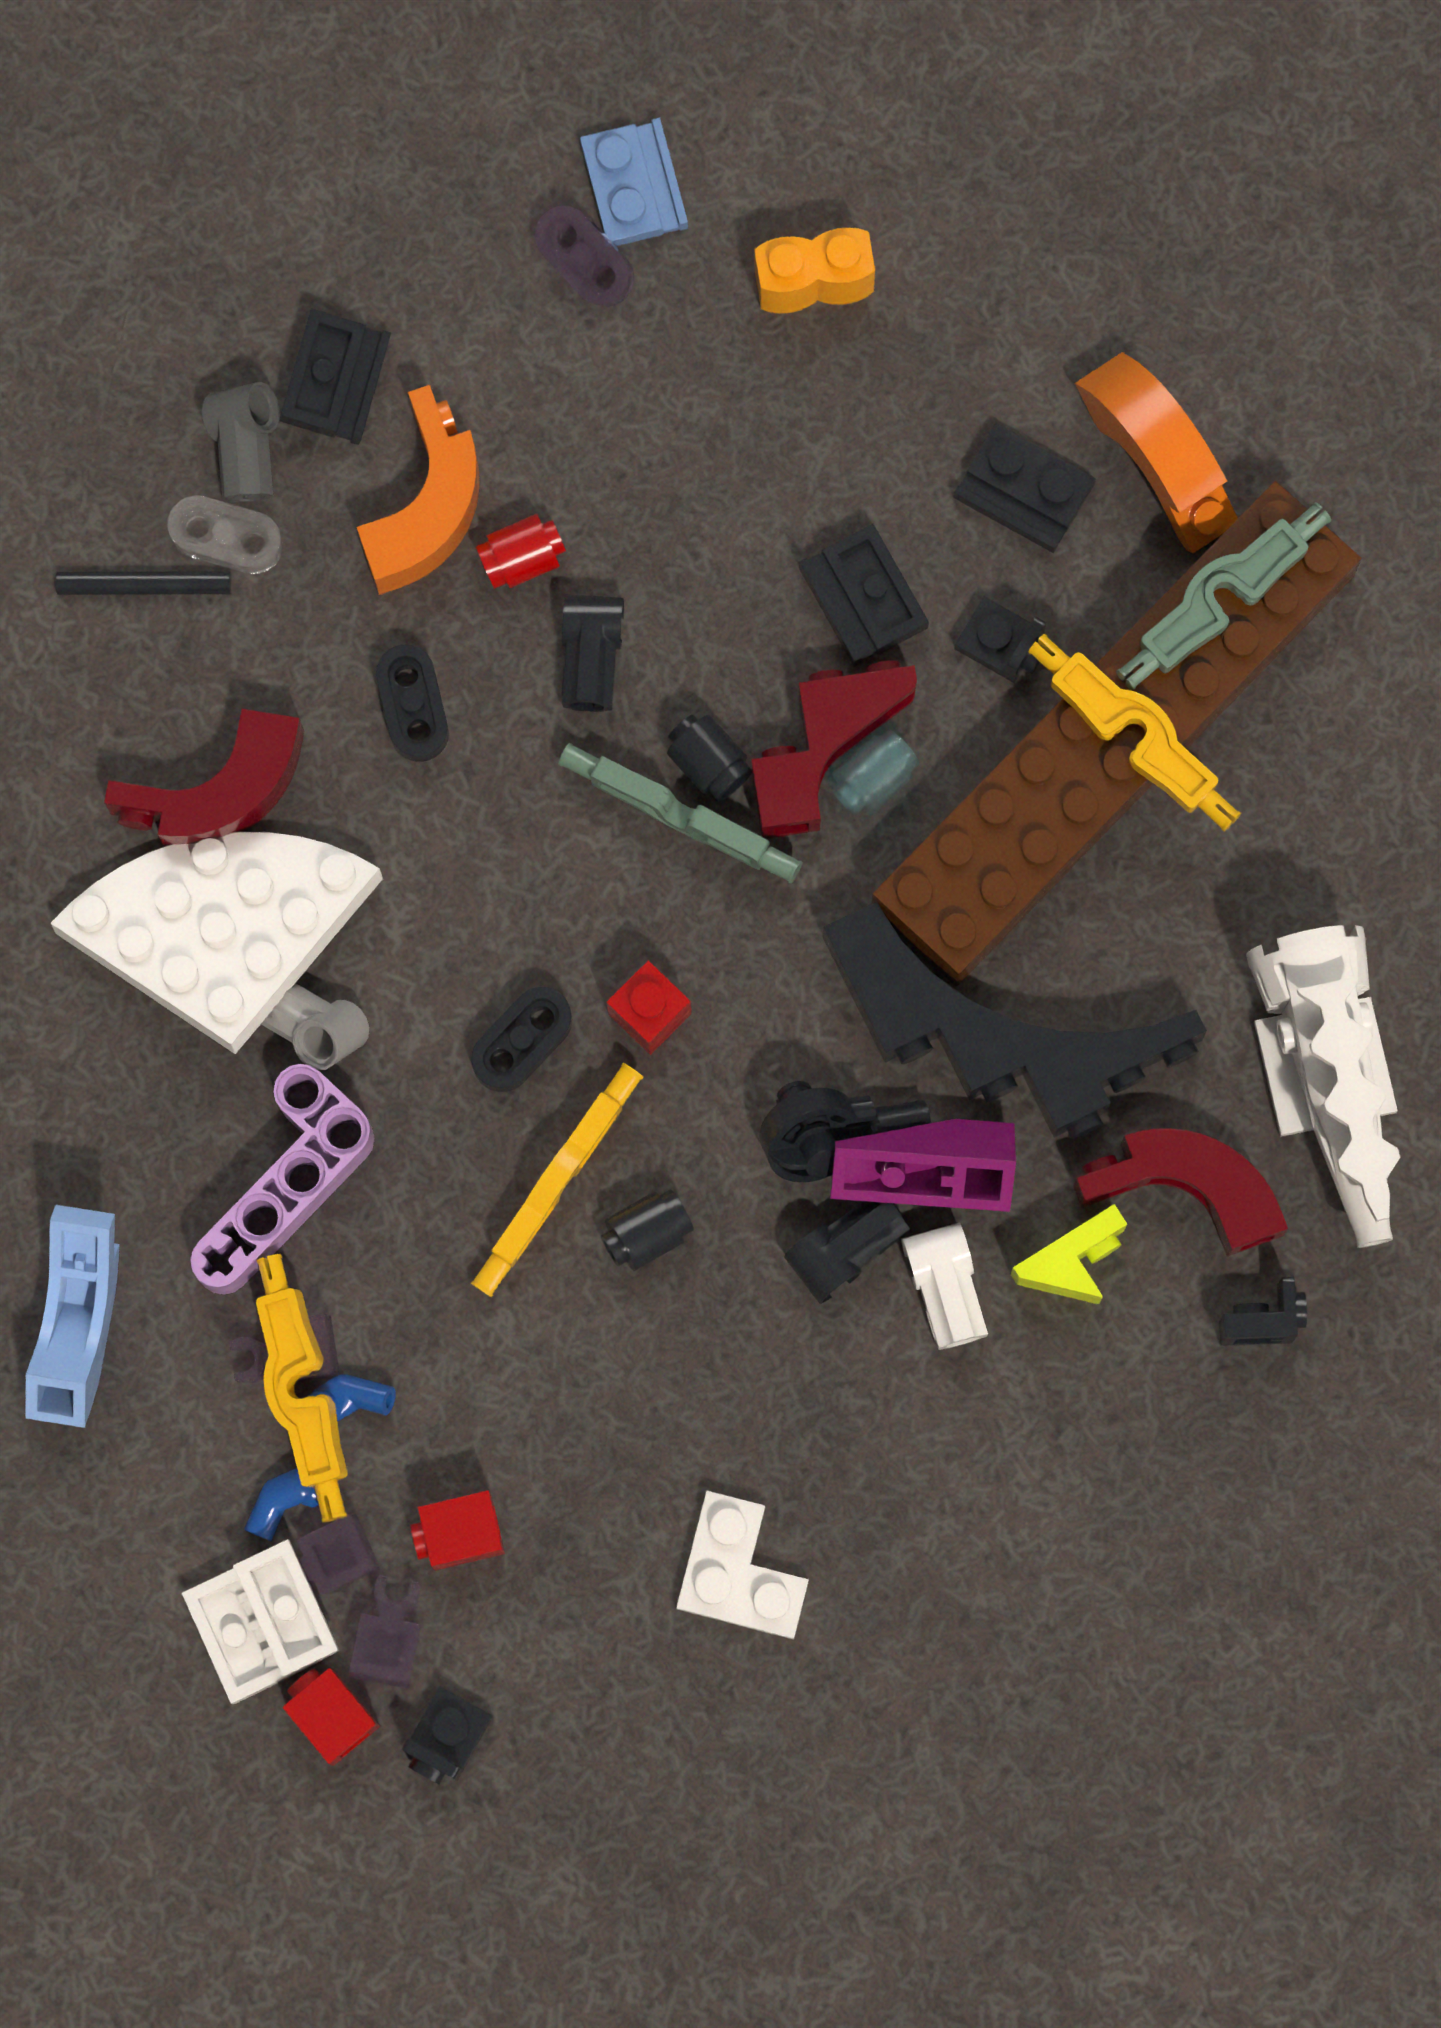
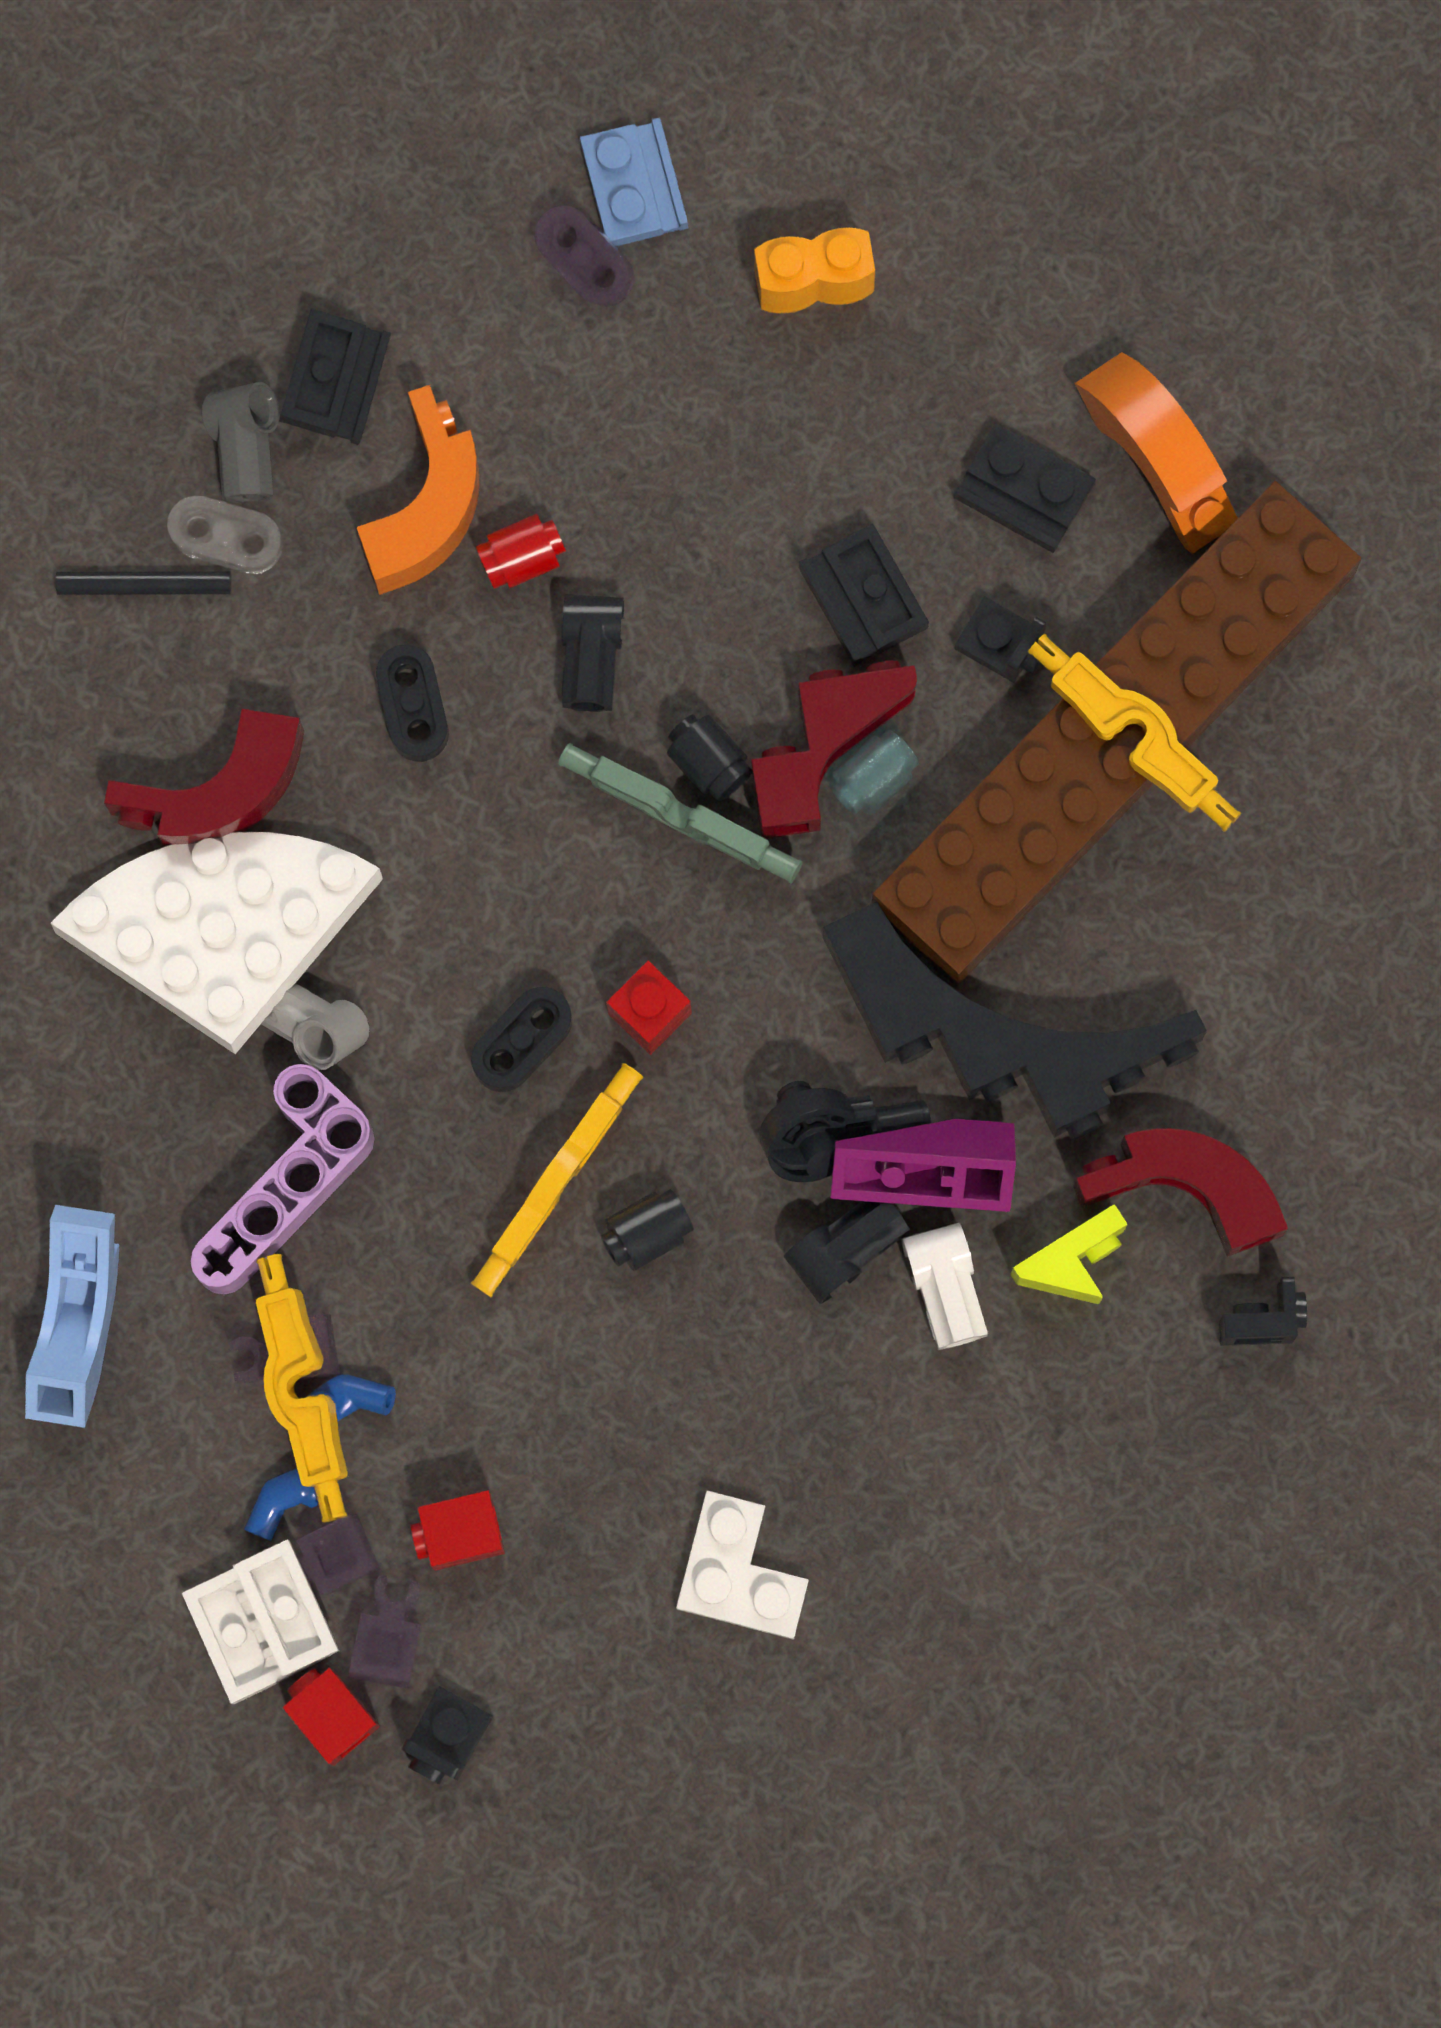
sand green piece [1116,502,1331,690] -> none
white piece [1246,925,1400,1247] -> none

